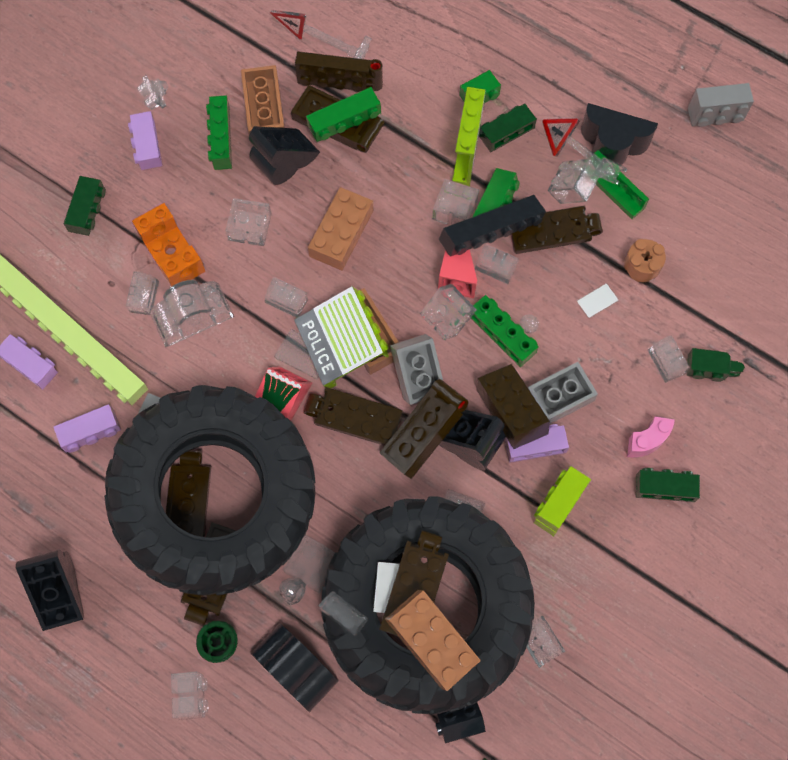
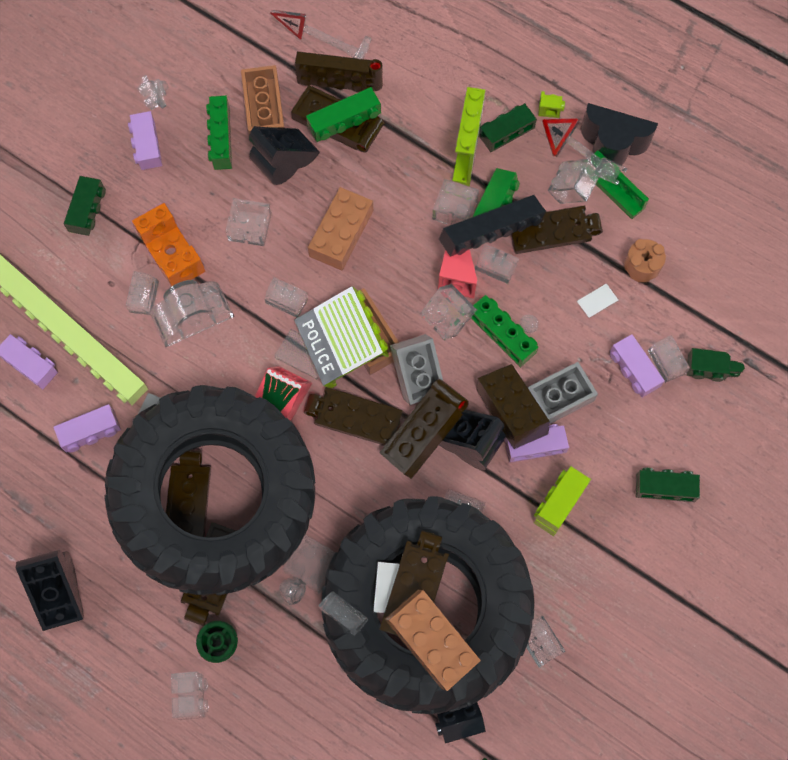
black brick [251,623,339,712] -> none
green brick [459,70,501,103] -> none
bright pink brick [627,417,674,458] -> none
light grey brick [688,83,754,127] -> none
none -> lime brick [538,91,565,118]
none -> lavender brick [610,334,665,398]

